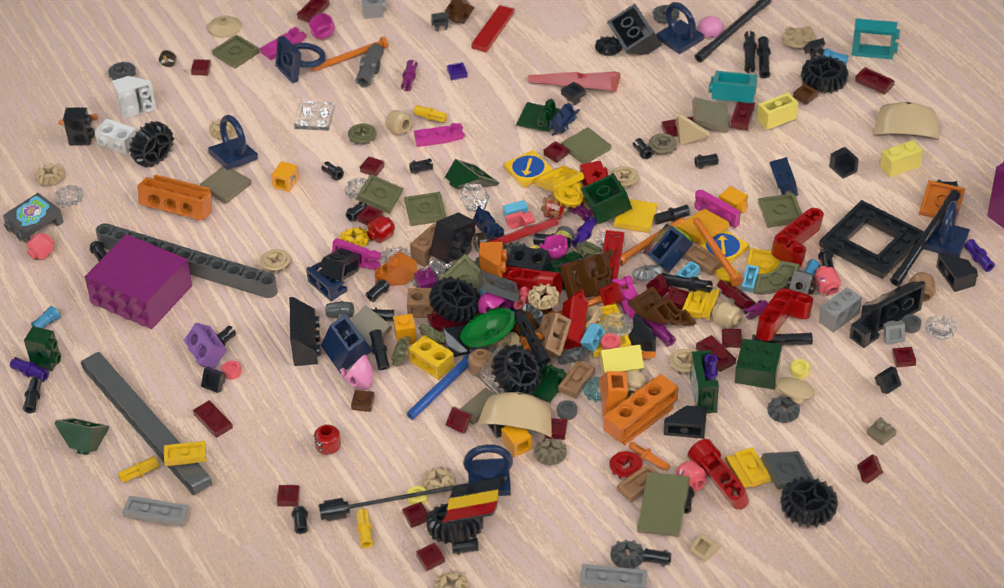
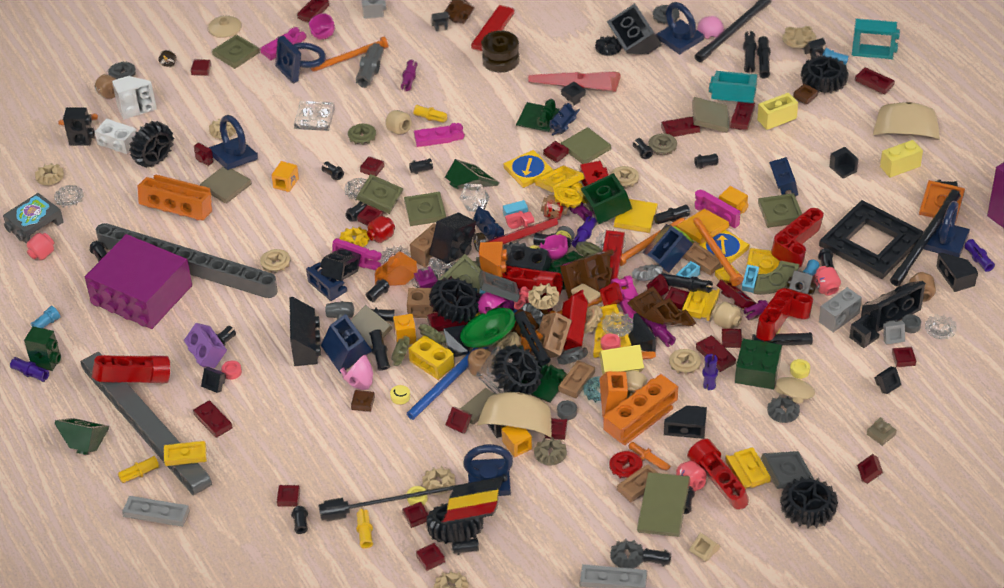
black axle [22,377,42,413] -> none
red head [313,425,341,455] -> none
dark purple tile [447,62,468,81] -> none
medium azure piece [580,323,605,351] -> none
tan slope [675,114,710,145] -> none
dark green panel [690,350,719,414] -> none
none -> red beam [92,355,170,383]
none -> medium nougat head [95,74,117,99]
none -> dark red plate [194,142,214,166]
none -> light yellow tile [390,385,410,405]
none -> dark brown wheel [481,30,519,73]
none -> tan slope [571,284,600,303]

